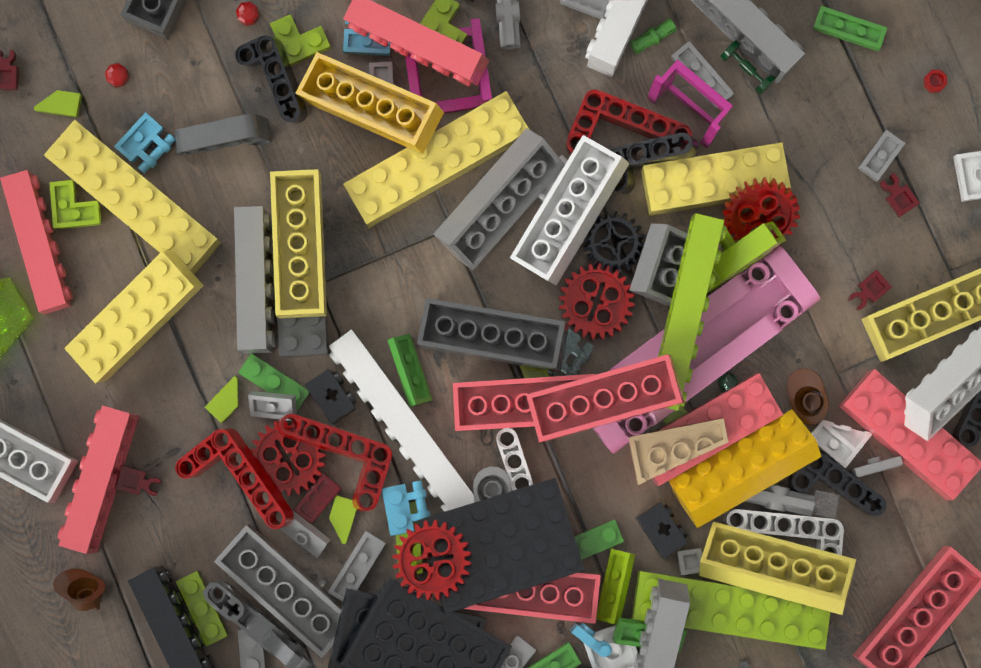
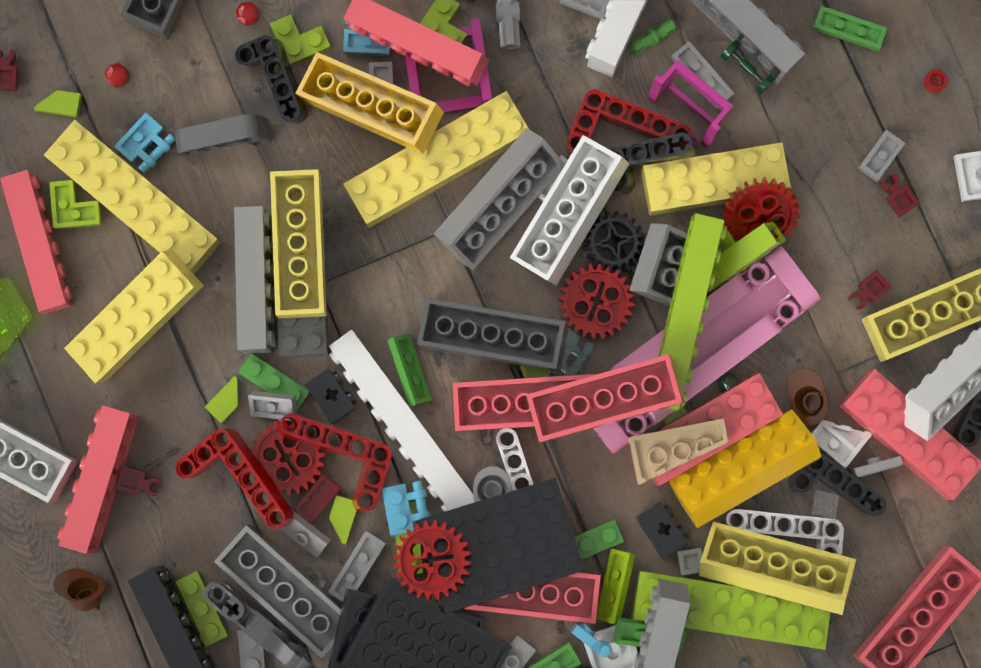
light grey piece [744,485,815,516] -> none

